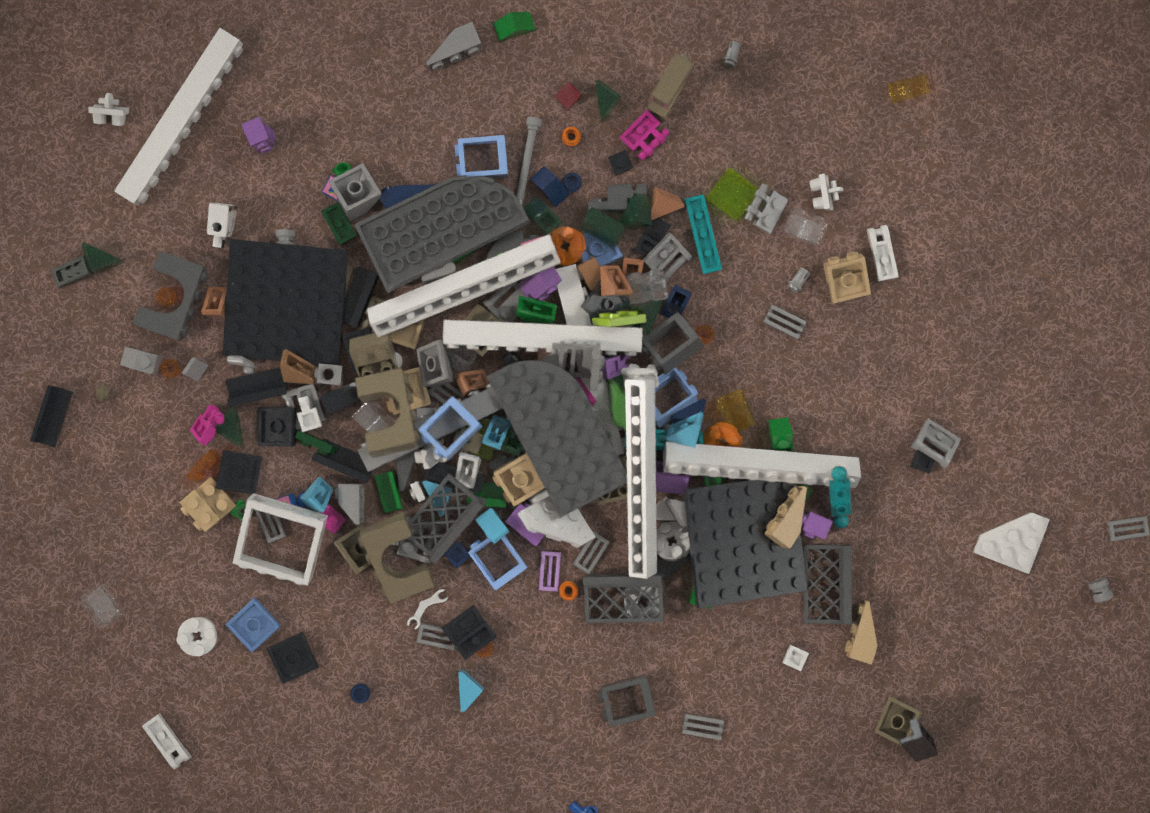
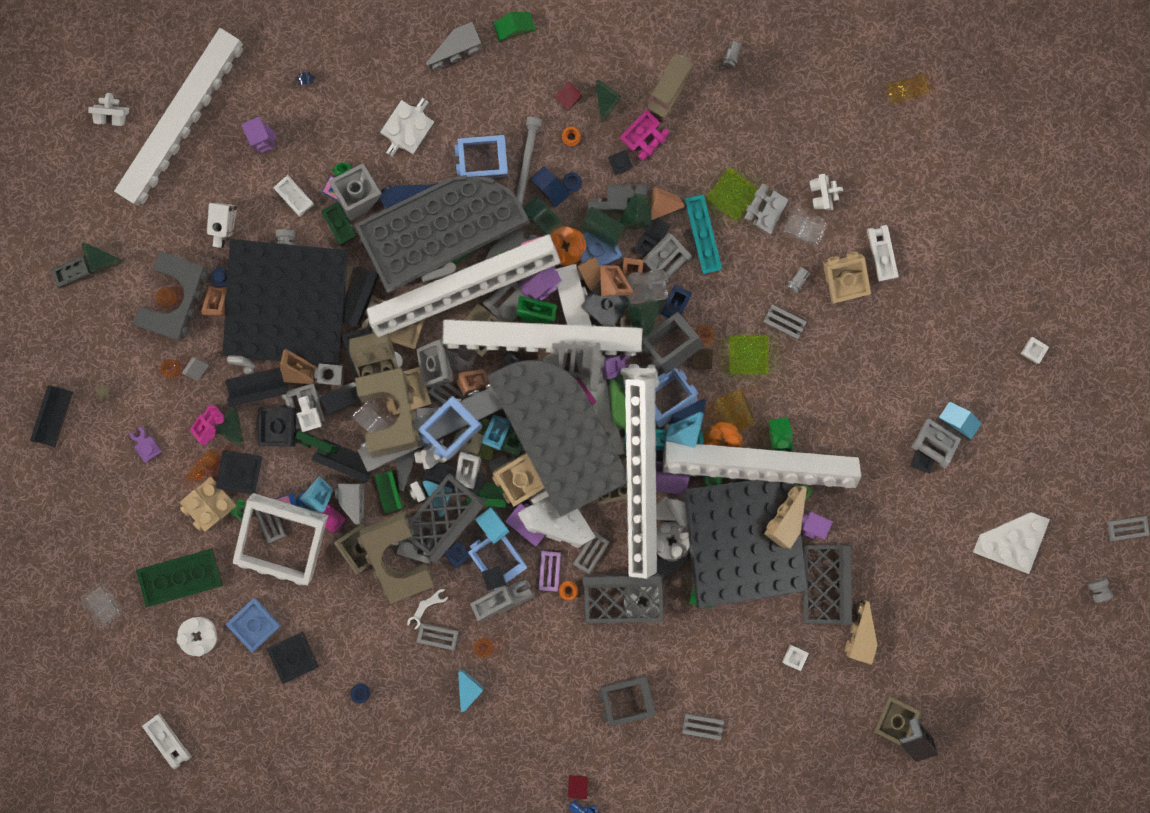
light grey slope [120,346,163,375] -> none
black slope [441,605,497,660] -> none
lime plate [592,310,646,327] -> none
teal plate [829,466,851,529] -> none
none -> medium lavender plate [129,427,162,463]
none -> dark green plate [136,548,223,607]
none -> dark blue plate [210,267,228,287]
none -> white plate [273,175,315,217]
none -> dark blue plate [295,72,315,85]
none -> white plate [380,98,434,157]
none -> light grey plate [470,579,535,622]
none -> black plate [482,565,506,591]
none -> dark red slope [567,775,588,799]
none -> dark brown plate [692,349,713,369]
none -> clear neon green plate [729,335,769,375]
none -> medium azure slope [939,402,982,439]
none -> white plate [1021,337,1049,364]

